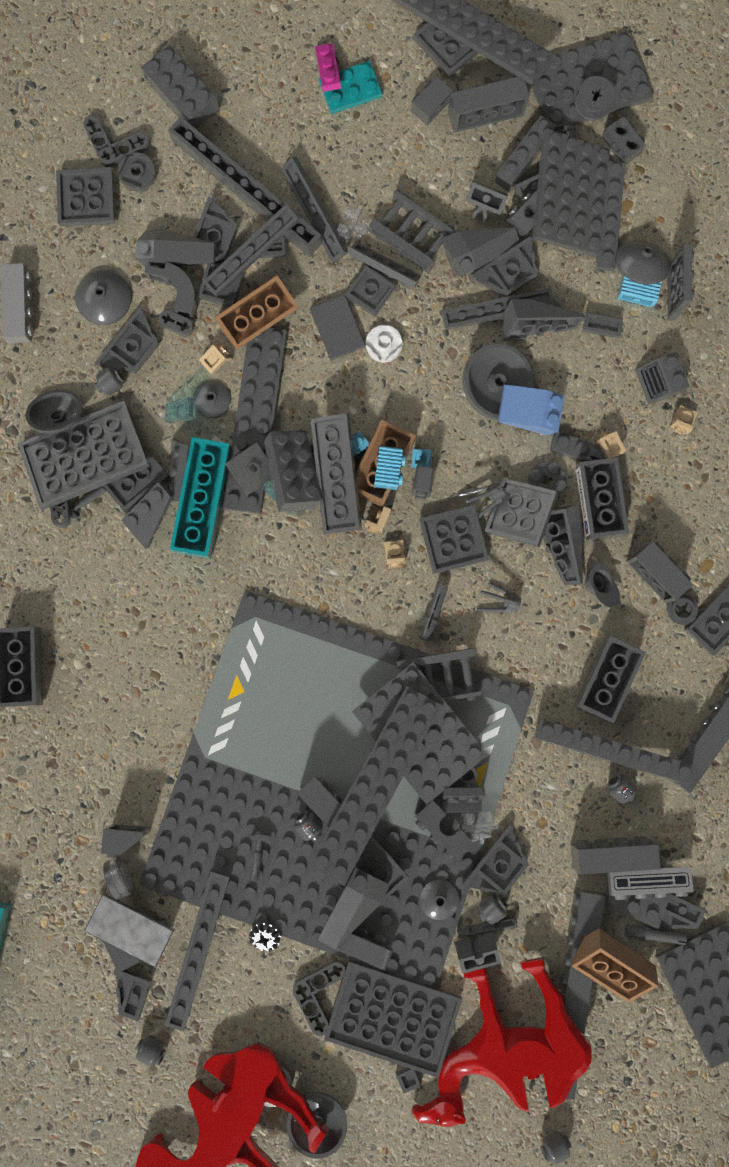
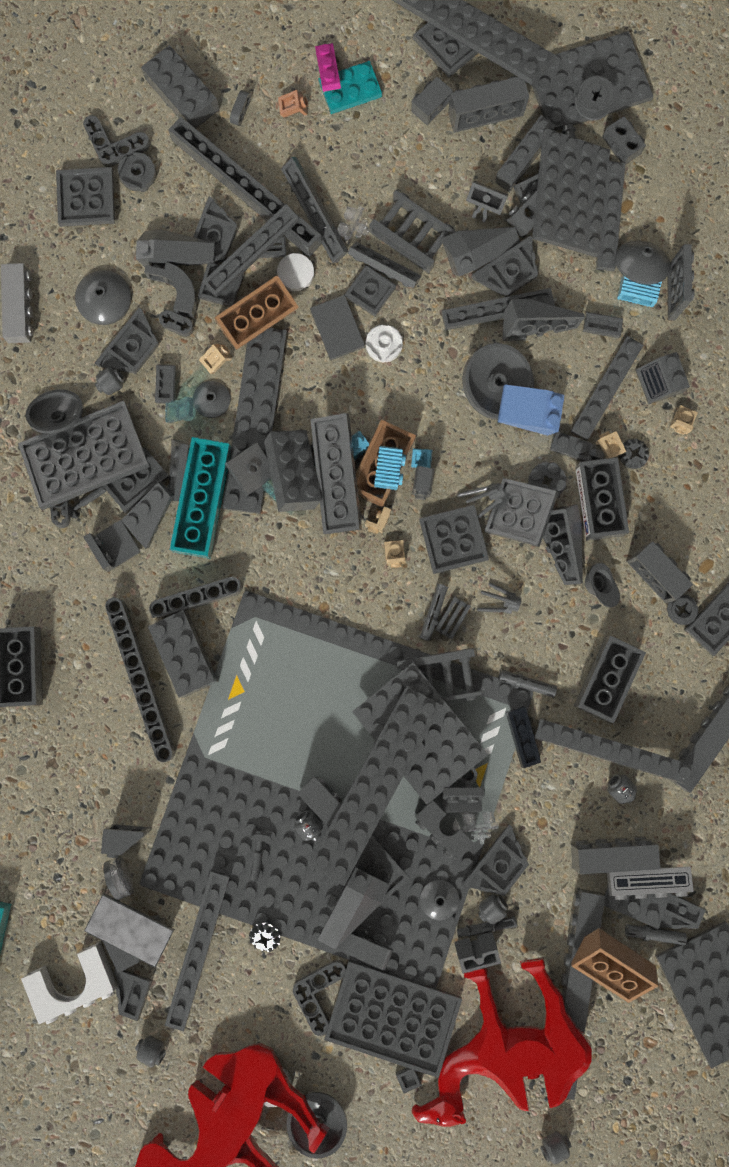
none -> white arch [21,942,117,1024]
none -> dark grey bracket [83,520,140,572]
none -> dark grey beam [105,597,176,762]
none -> dark grey brick [148,610,219,698]
none -> dark grey beam [149,577,243,618]
none -> dark grey plate [155,365,176,404]
none -> dark grey beam [230,90,251,126]
none -> white tile [277,253,314,291]
none -> nougat bracket [278,90,308,118]
none -> dark grey tile [435,597,471,640]
none -> dark grey pin [498,669,557,698]
none -> black plate [505,706,541,768]
none -> dark grey plate [570,336,644,441]
none -> dark grey gear [619,439,650,469]

